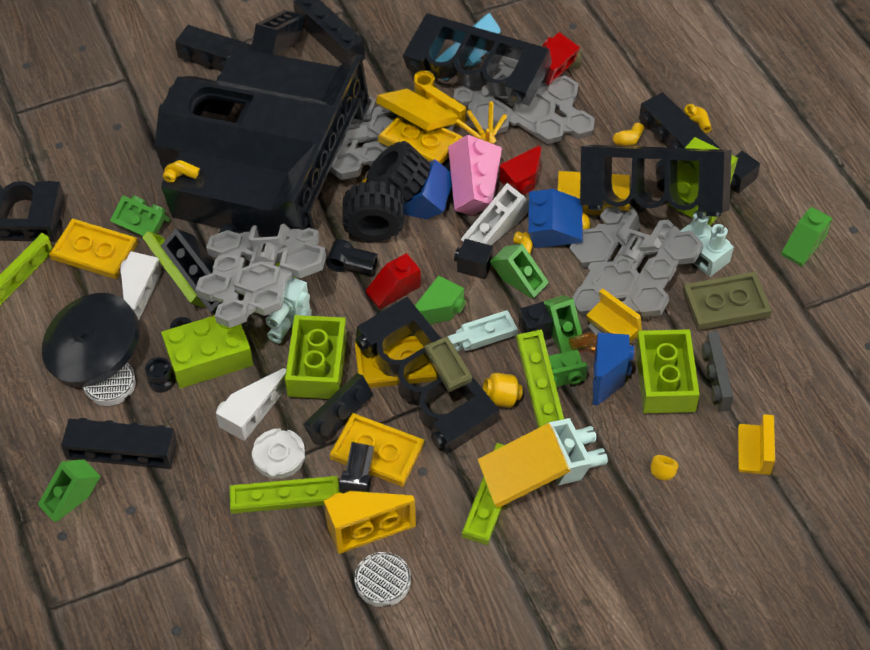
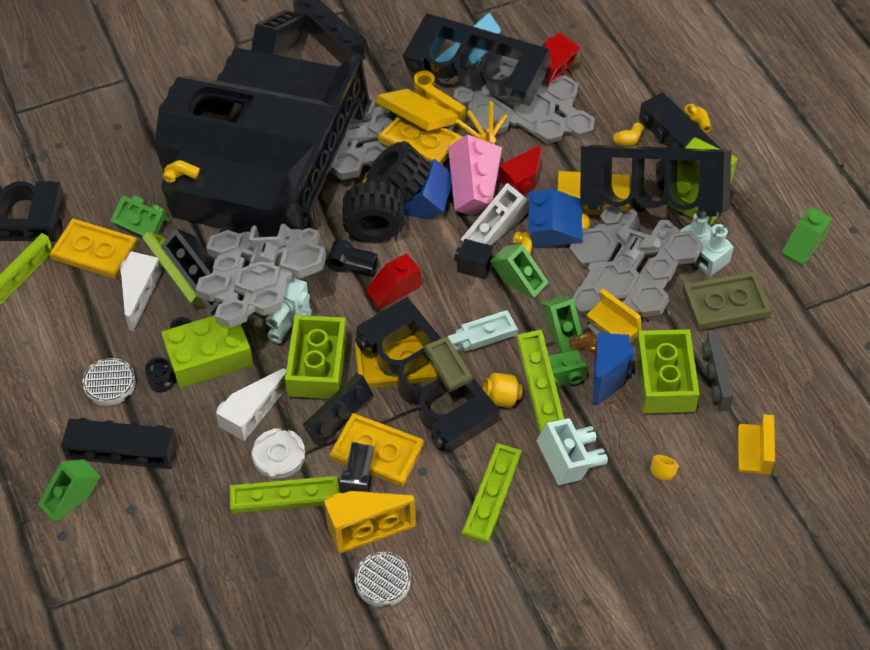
black dish [42,293,140,387] -> none
black brick [175,25,252,72] -> none
bright green slope [415,276,466,324] -> none
yellow tile [478,423,571,508] -> none
black brick [518,302,553,340] -> none
black brick [730,150,761,194] -> none

